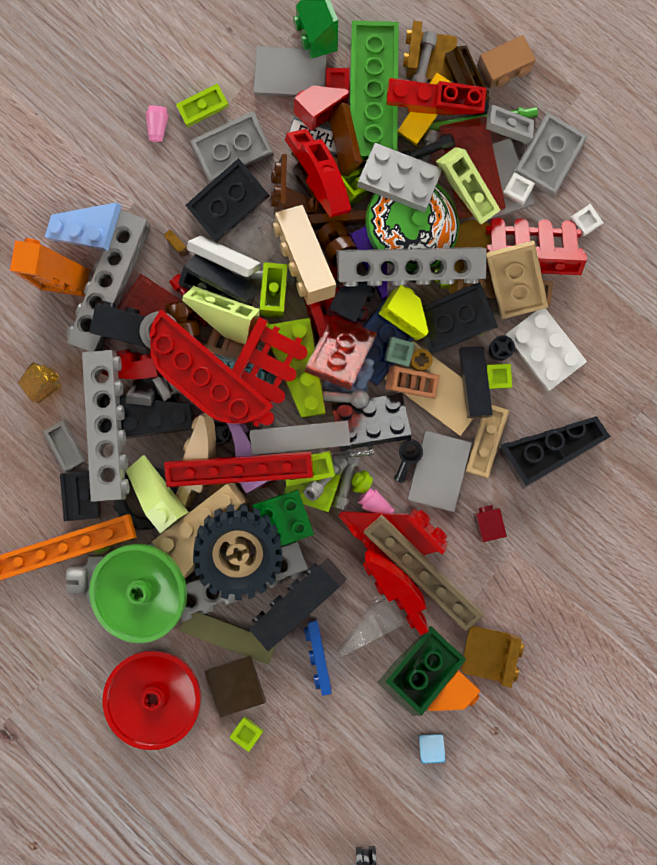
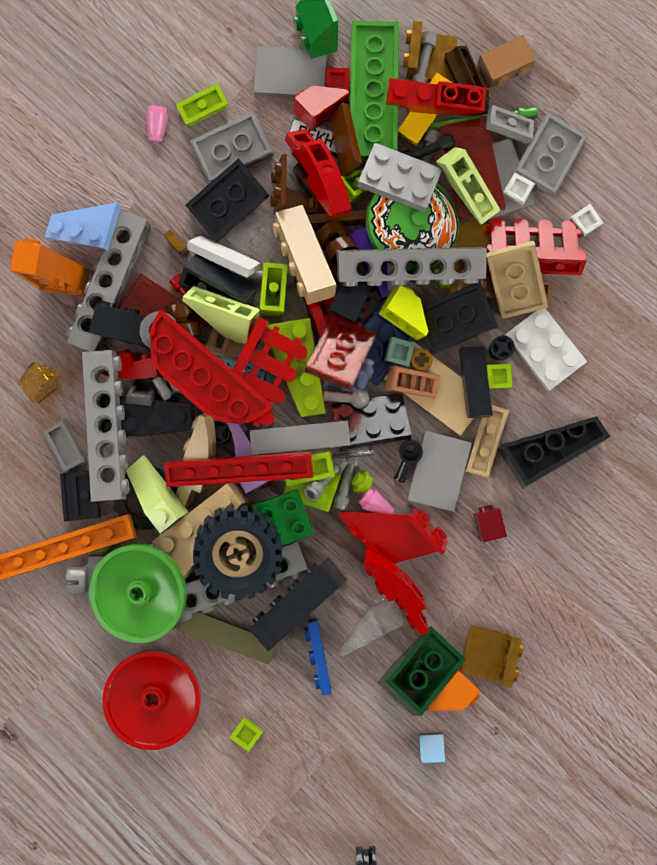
dark brown tile [204,655,266,717] -> none
dark tan tile [364,515,484,631] -> none

